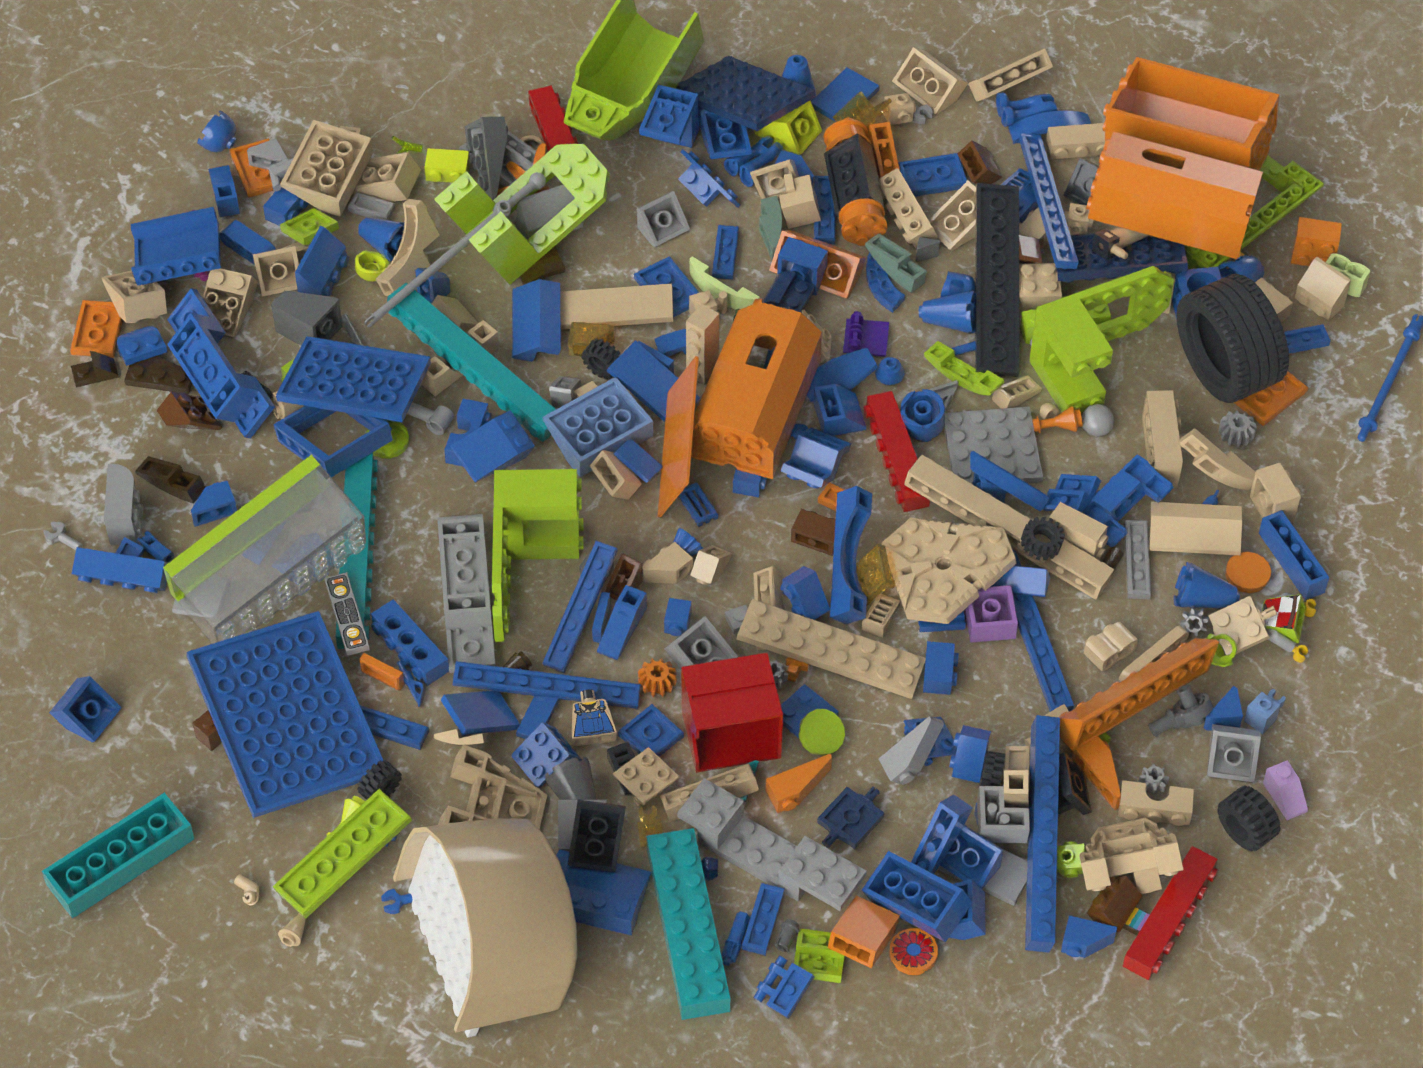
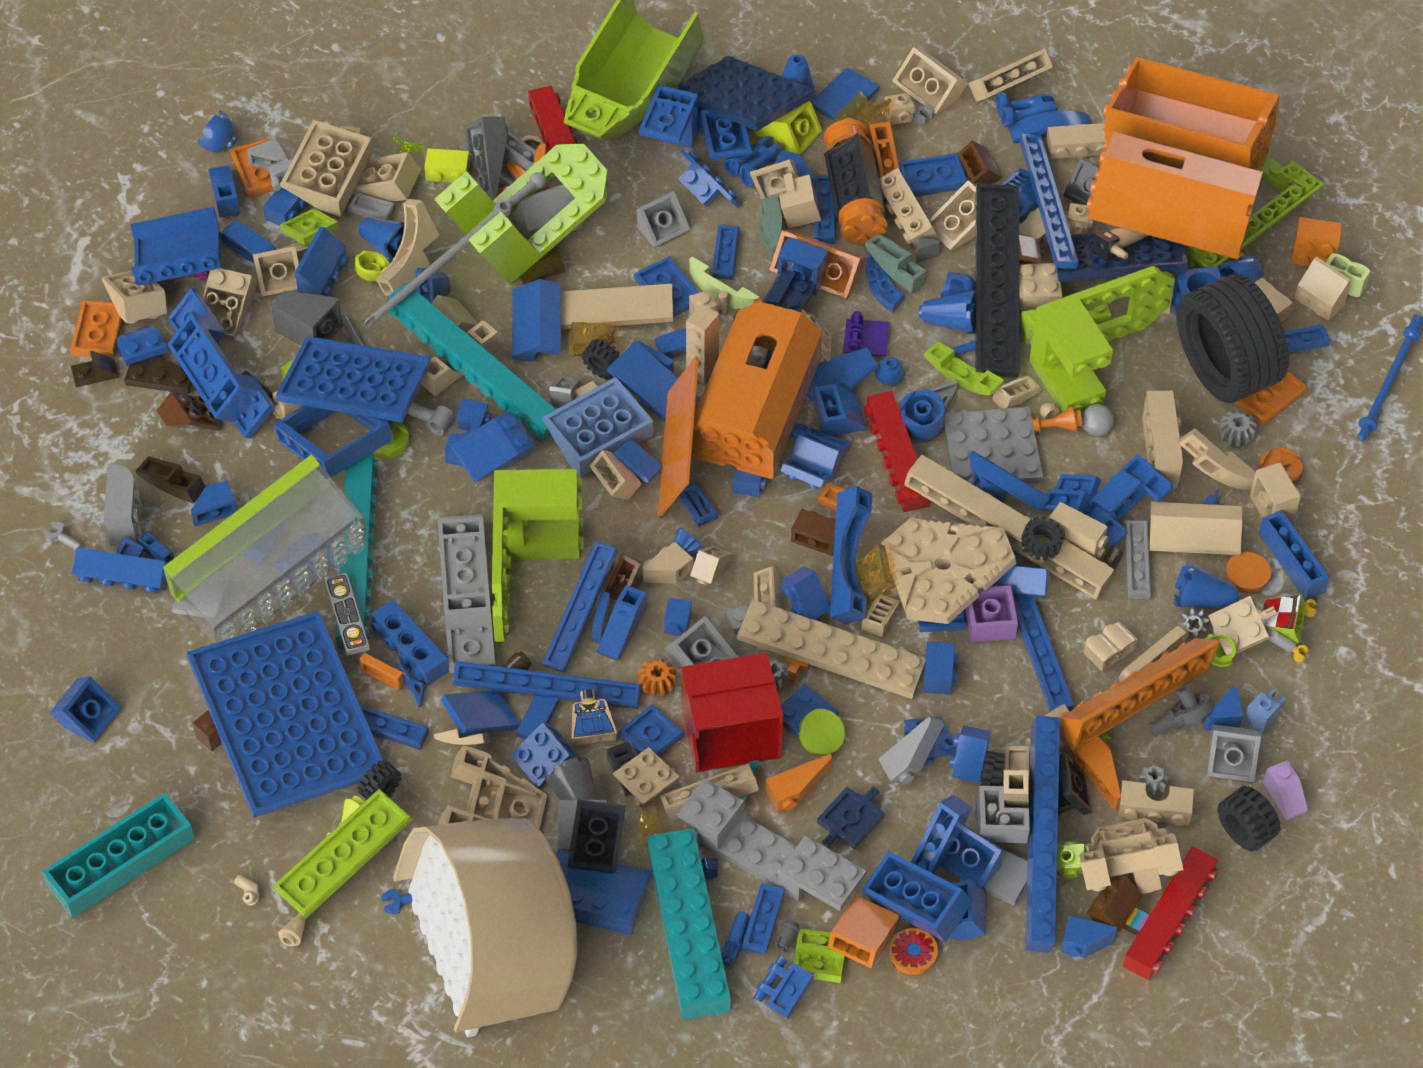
none -> orange tile [1258,448,1304,485]

